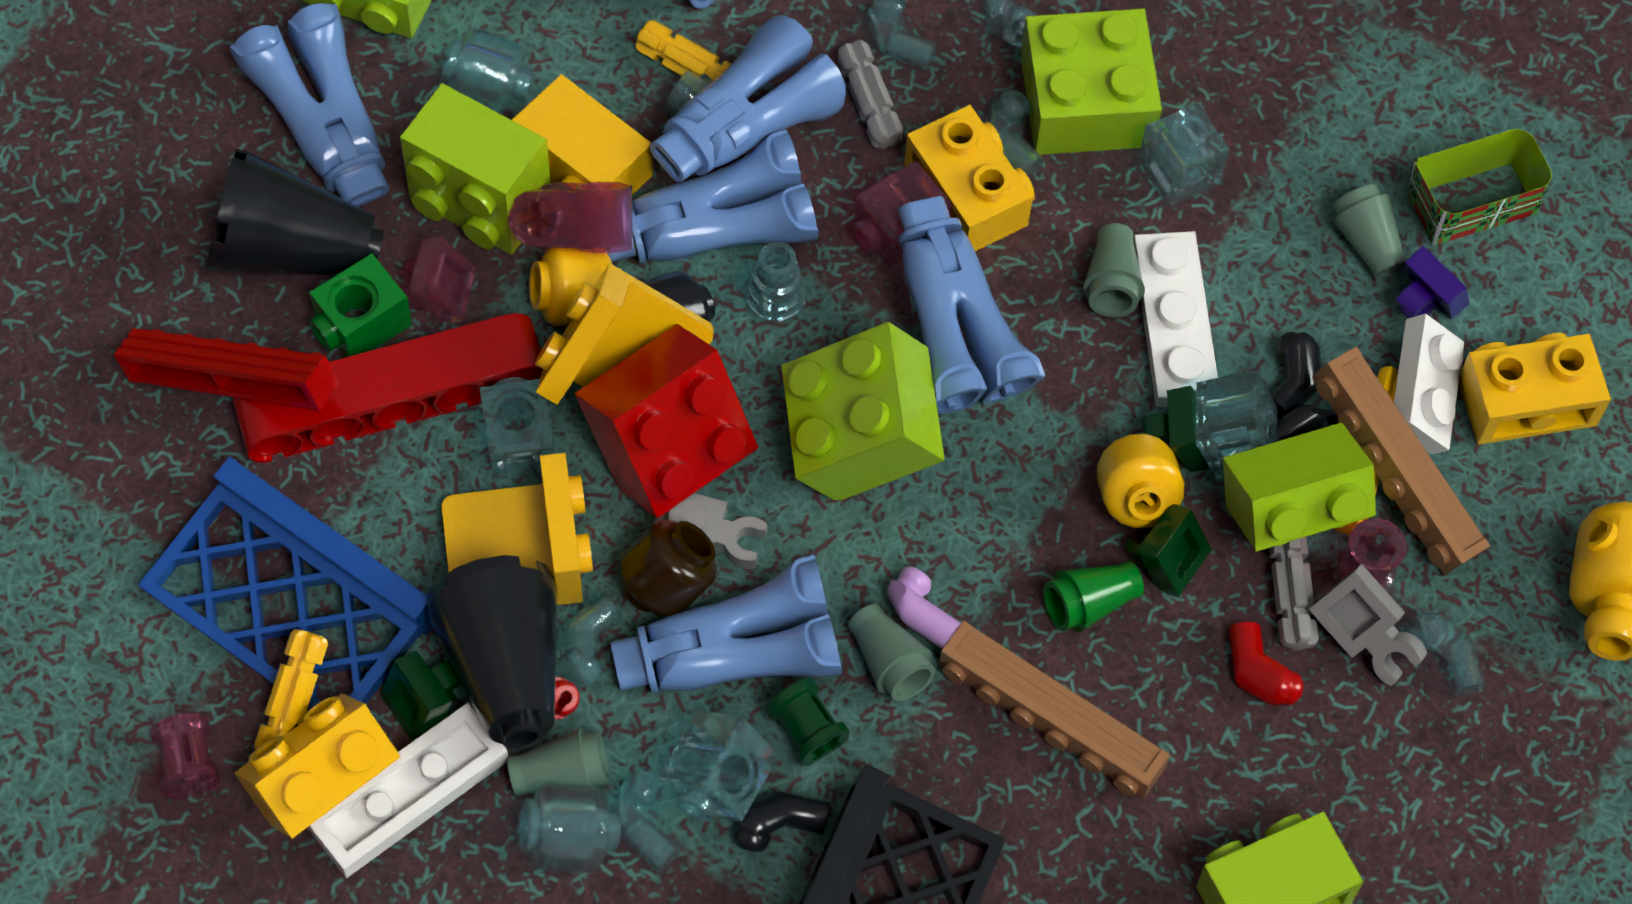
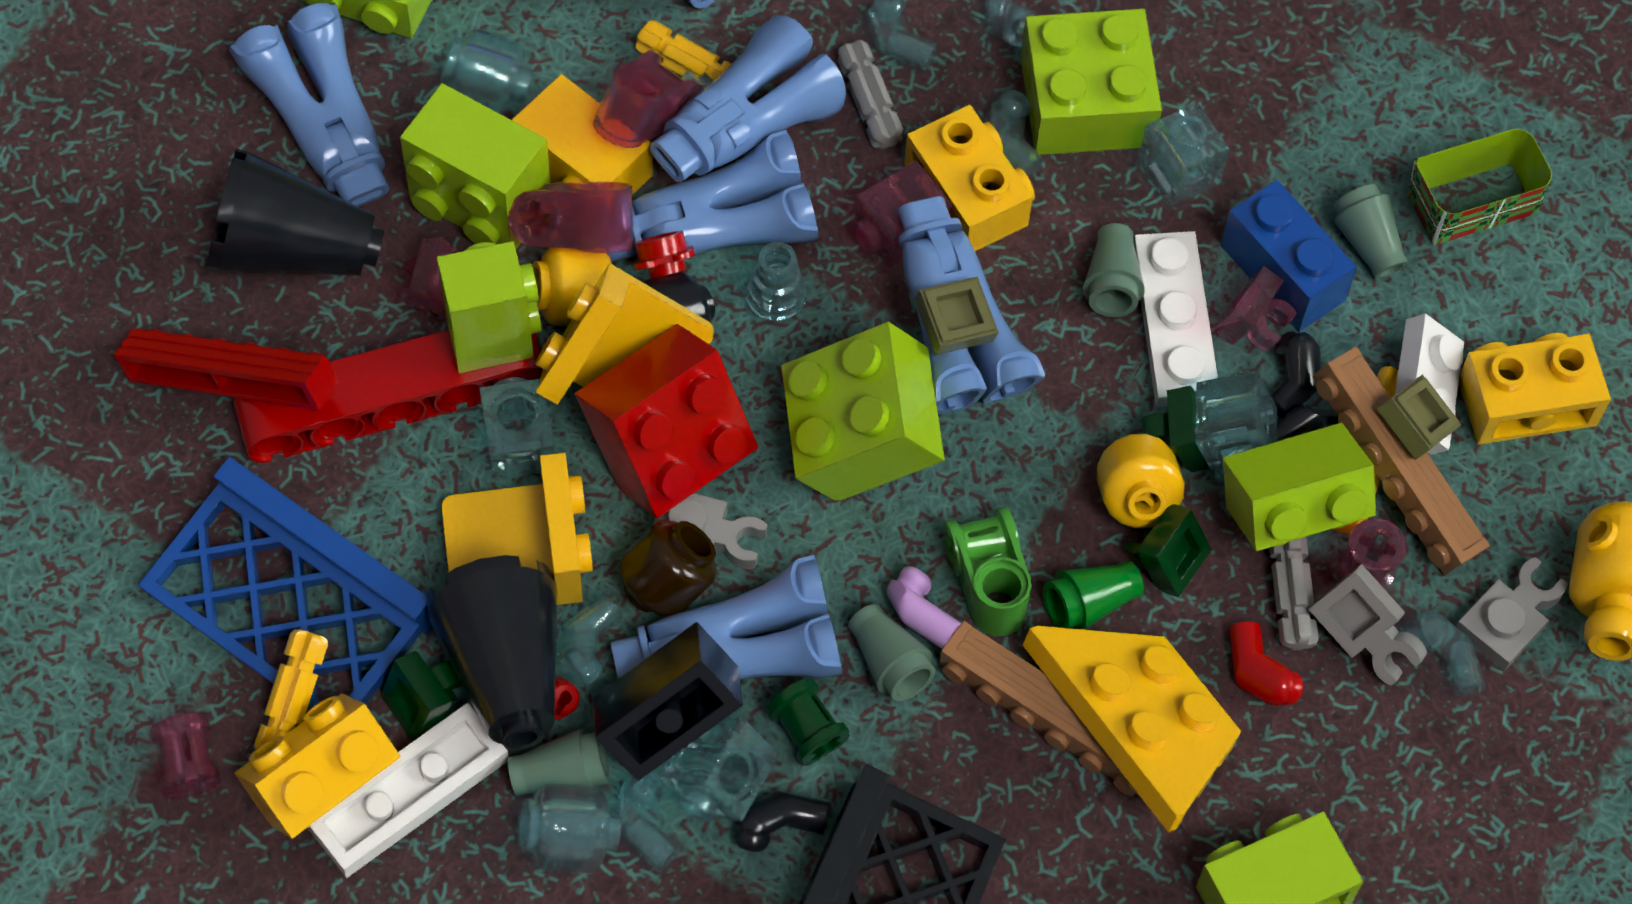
green brick [309,253,412,357] -> none
dark purple tile [1396,245,1470,319] -> none
none -> lime brick [437,241,542,374]
none -> clear pink piece [593,50,702,148]
none -> black brick [593,622,743,781]
none -> red plate [634,230,695,278]
none -> olive tile [914,276,999,356]
none -> bright green piece [943,507,1032,636]
none -> yellow wing [1023,626,1242,833]
none -> clear pink tile [1212,266,1297,351]
none -> blue brick [1220,180,1357,333]
none -> olive tile [1377,374,1461,460]
none -> light grey plate [1455,557,1568,671]

